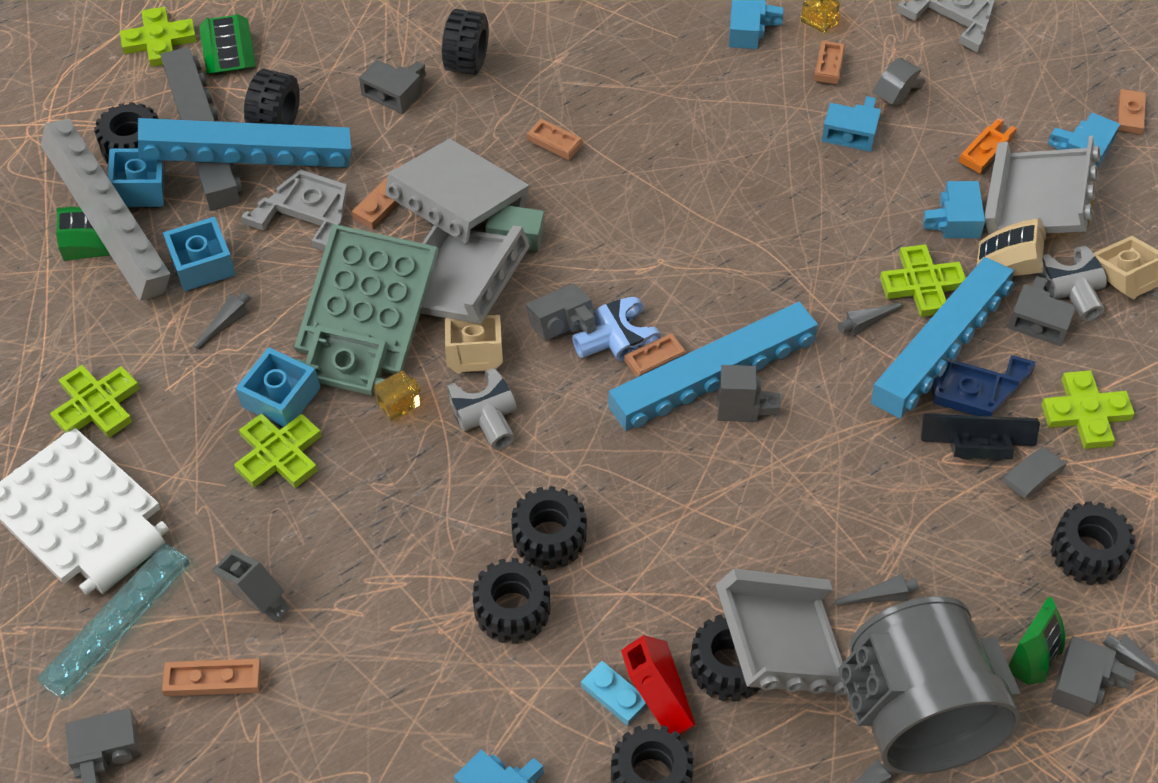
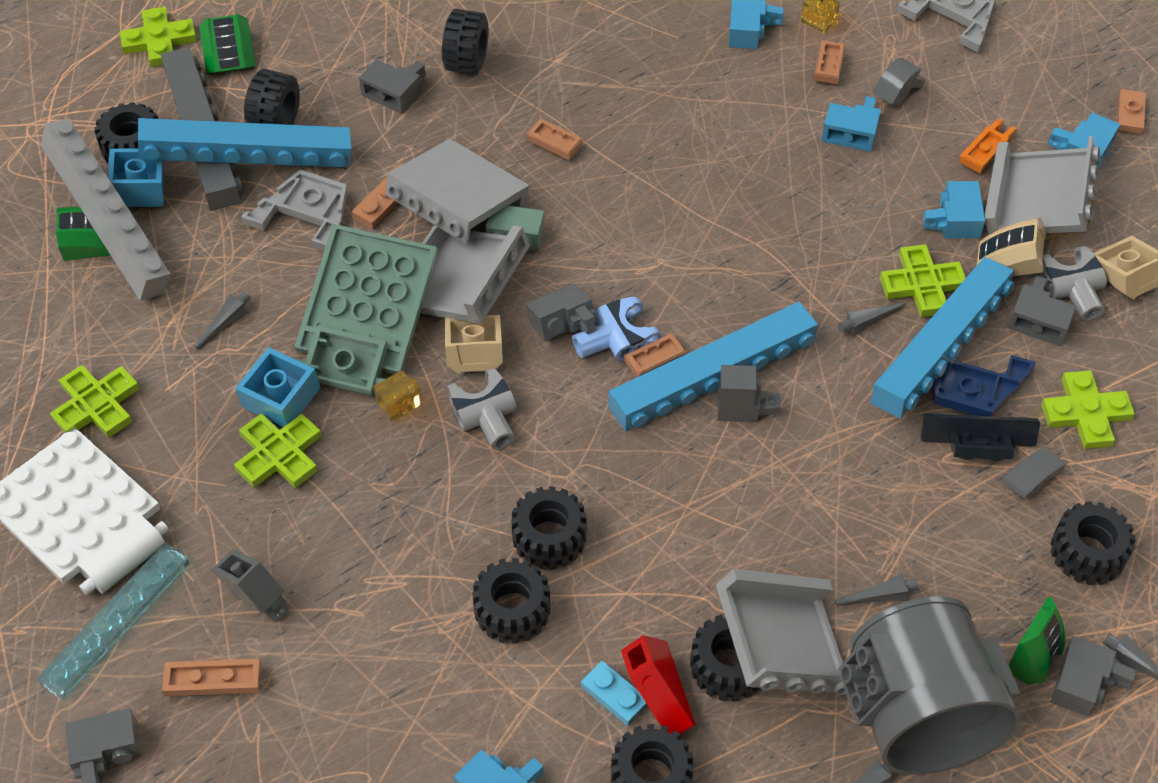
dark azure brick [163,217,236,291] -> none

